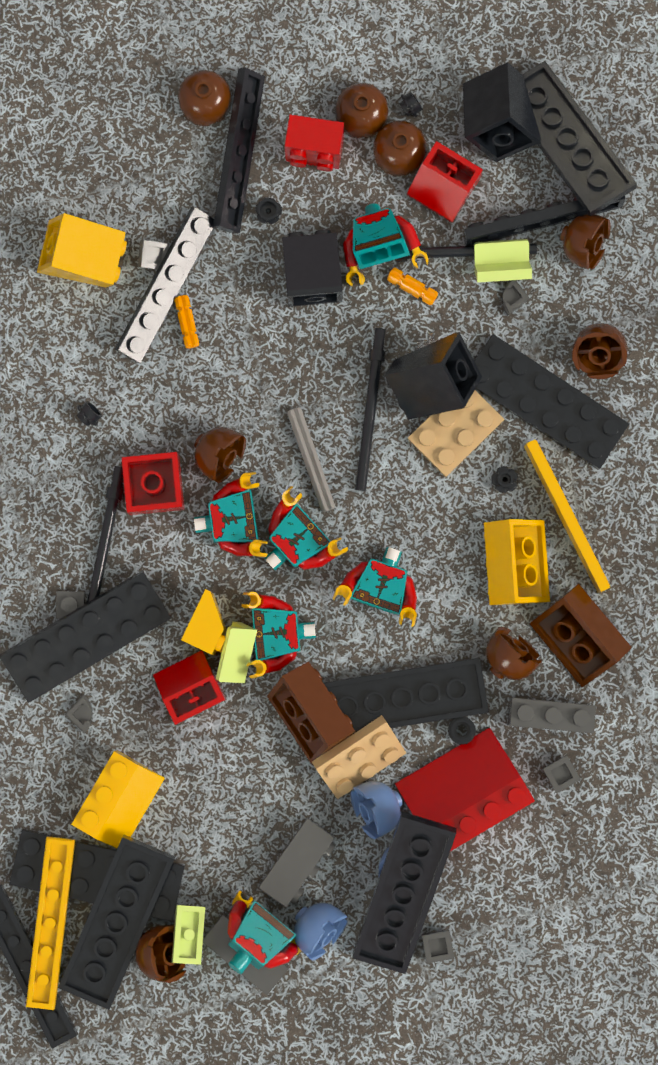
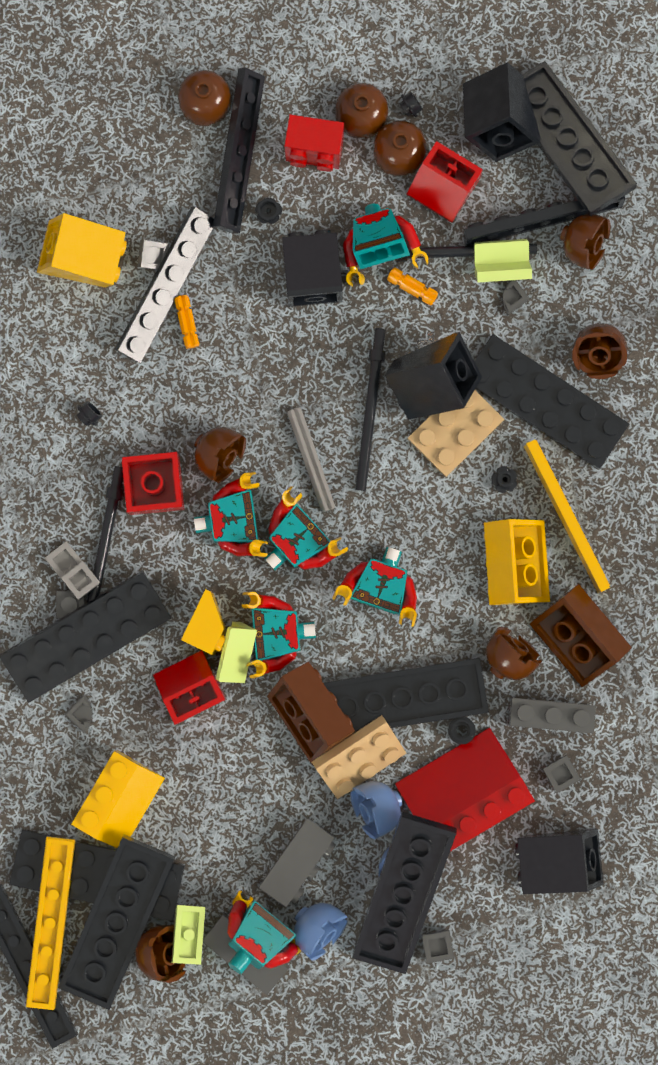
none -> light grey slope [45,541,100,600]
none -> black slope [515,829,604,894]

